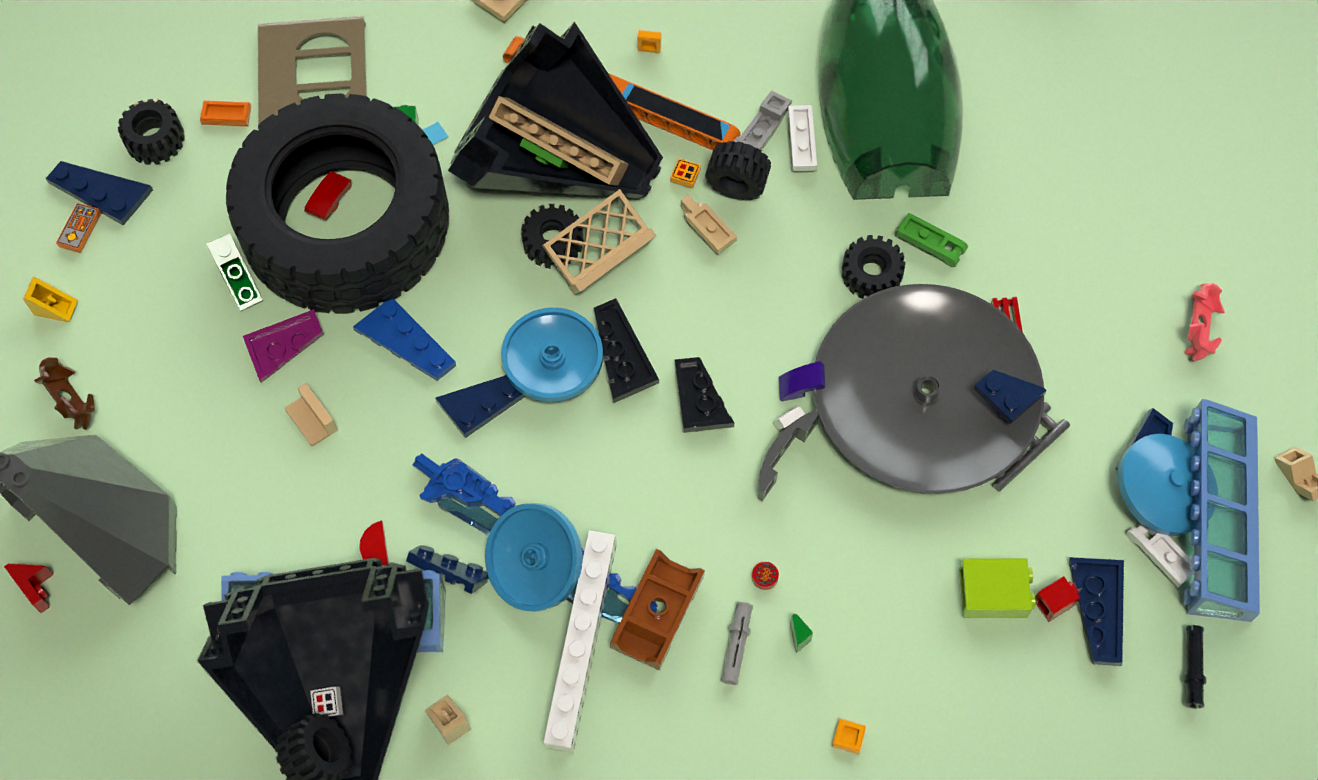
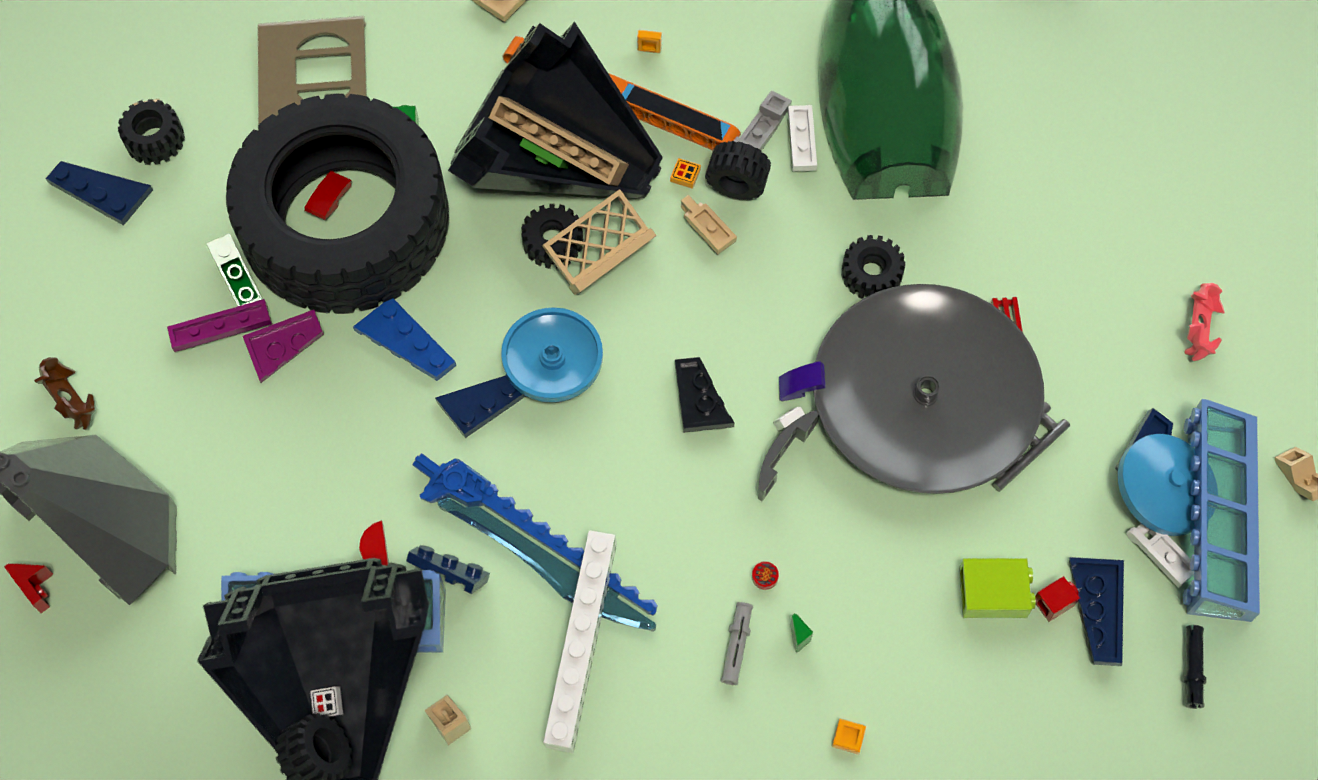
yellow slope [23,277,78,322] -> none
tile [56,203,101,253] -> none
orange tile [200,100,252,127] -> none
tan panel [285,383,338,446] -> none
medium azure sticker [423,122,449,145] -> none
dark azure dish [485,503,582,611] -> none
black wing [594,298,659,403] -> none
dark orange piece [610,549,705,671] -> none
bright green plate [896,213,968,267] -> none
dark blue wing [974,370,1047,424] -> none
none -> magenta plate [167,299,272,352]

